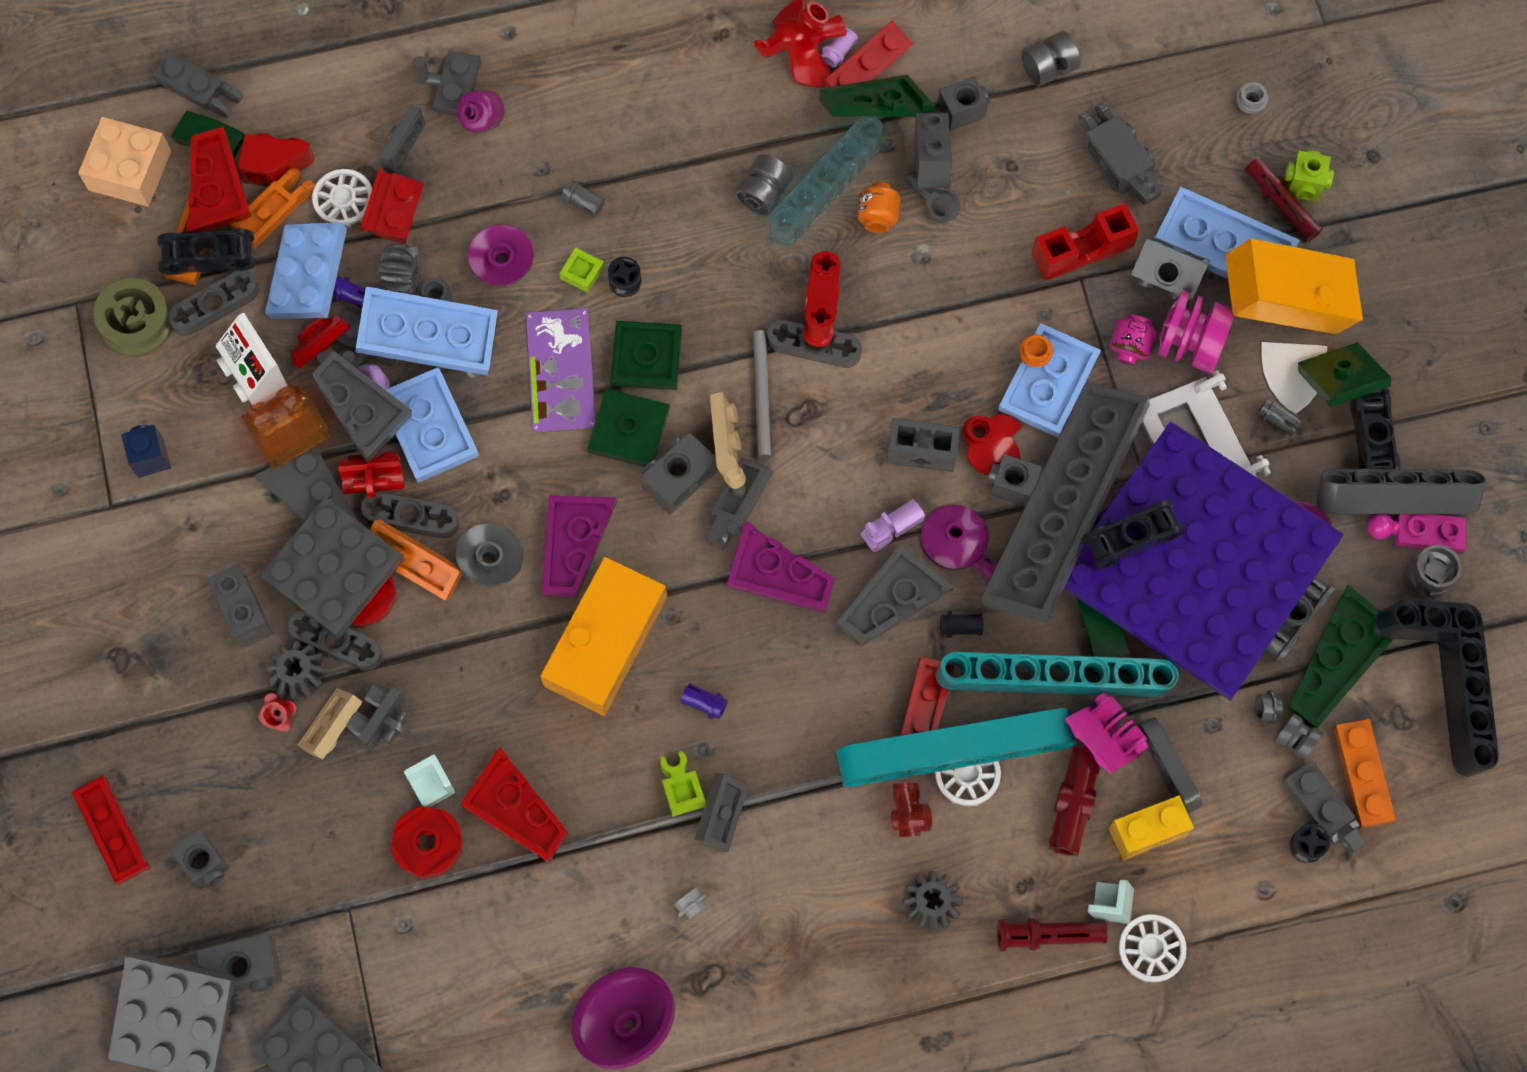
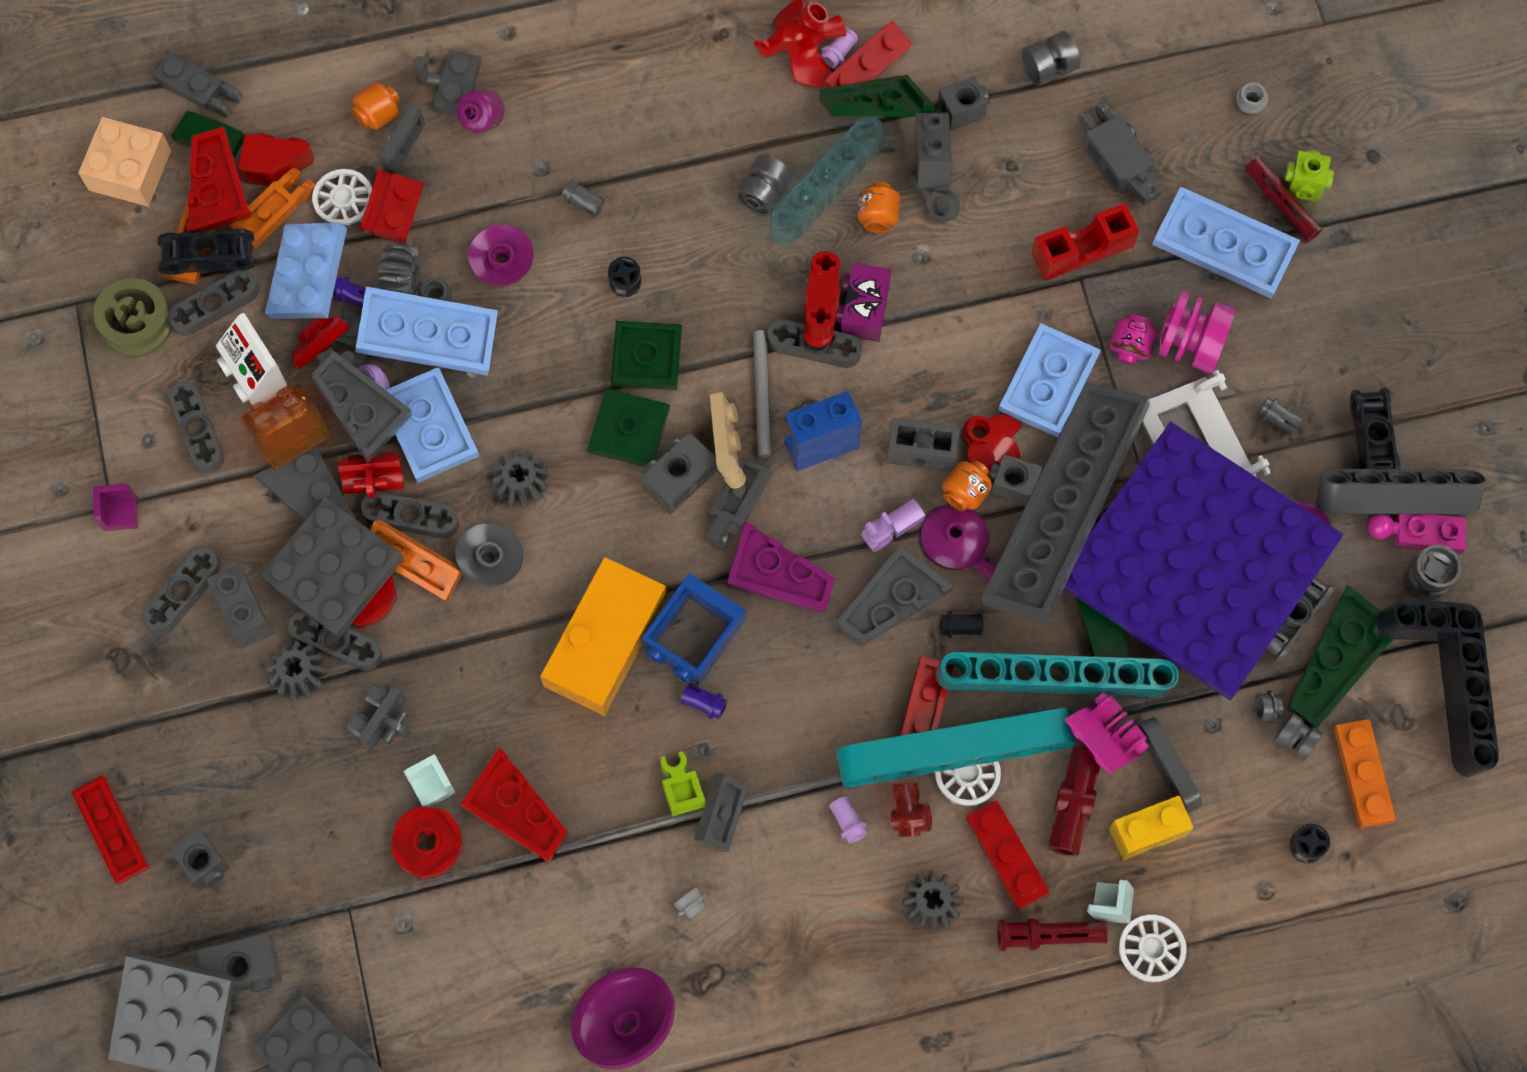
dark blue brick [121,425,171,478] -> none
red plate [258,693,297,732] -> none
tan plate [297,688,362,760] -> none
medium lavender sticker [526,308,596,432] -> none
magenta wing [542,495,617,598] -> none
lime plate [559,247,605,293] -> none
orange plate [1019,335,1053,368] -> none
black piece [1081,499,1186,571] -> none
brick [1131,235,1211,301] -> none
light orange brick [1225,238,1363,334] -> none
white sticker [1261,342,1327,414] -> none
dark grey hinge [1282,760,1365,855] -> none
dark green plate [1298,342,1391,407] -> none
none -> magenta panel [93,484,138,531]
none -> dark grey beam [143,547,221,635]
none -> dark grey beam [169,382,224,473]
none -> orange head [350,82,400,130]
none -> dark grey gear [491,449,549,508]
none -> blue window [641,573,746,685]
none -> blue panel [784,391,862,471]
none -> lavender pin [829,796,867,844]
none -> magenta brick [836,263,892,342]
none -> orange head [942,460,992,512]
none -> red plate [966,800,1050,911]

